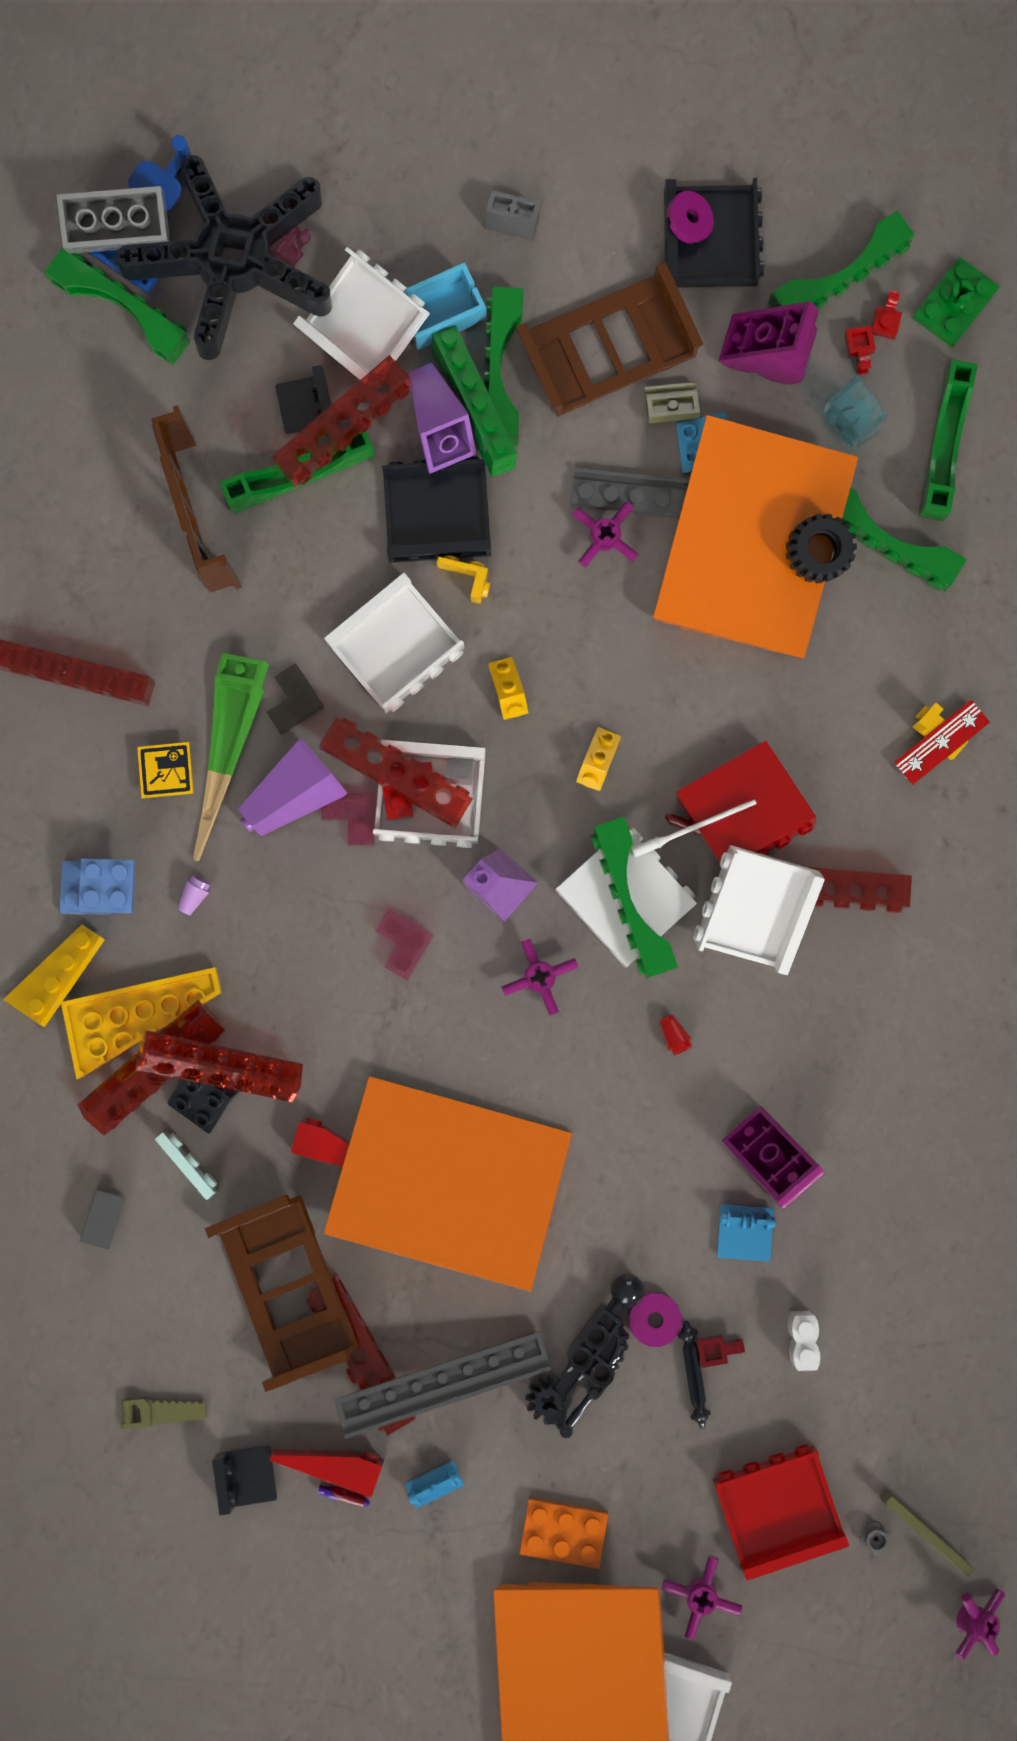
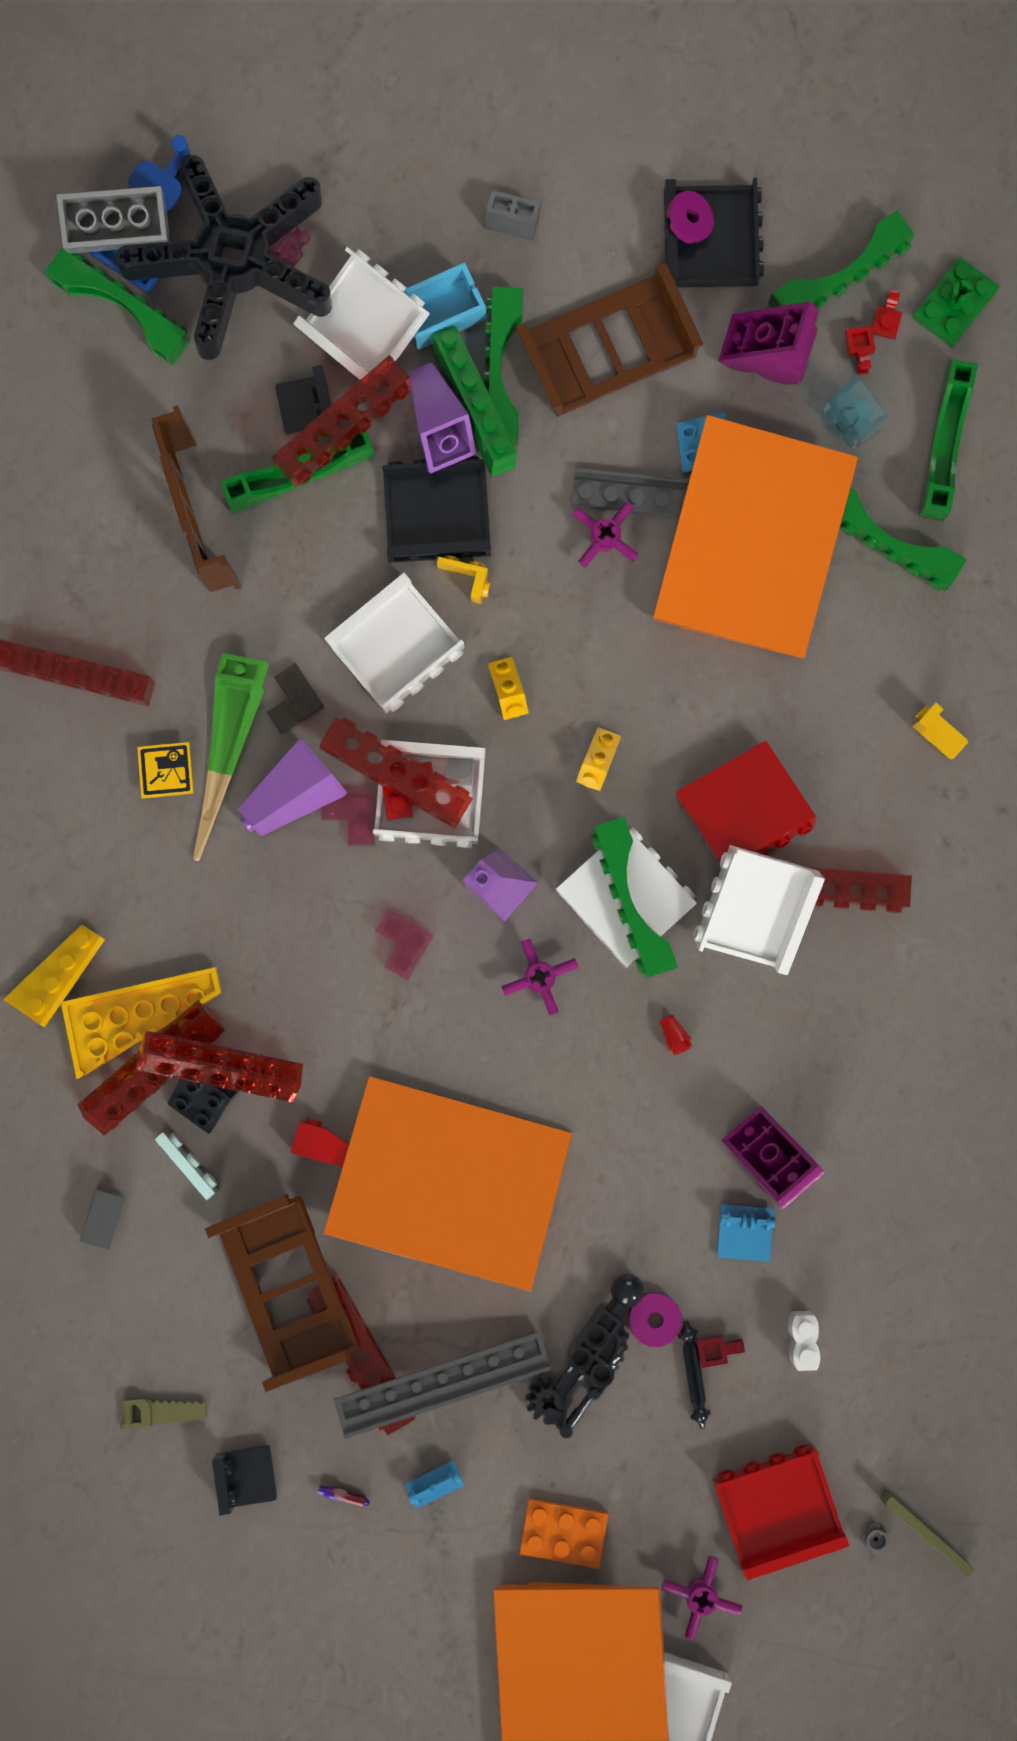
medium blue bracket [60,859,136,915] -> none
lavender cone [178,875,211,915] -> none
red slope [269,1449,384,1498] -> none
white piece [631,799,756,858] -> none
olive plate [644,382,700,424] -> none
dark red piece [665,814,702,836] -> none
black tyre [785,514,857,583] -> none
red sticker [894,700,990,785] -> none
magenta bar [954,1589,1006,1661] -> none

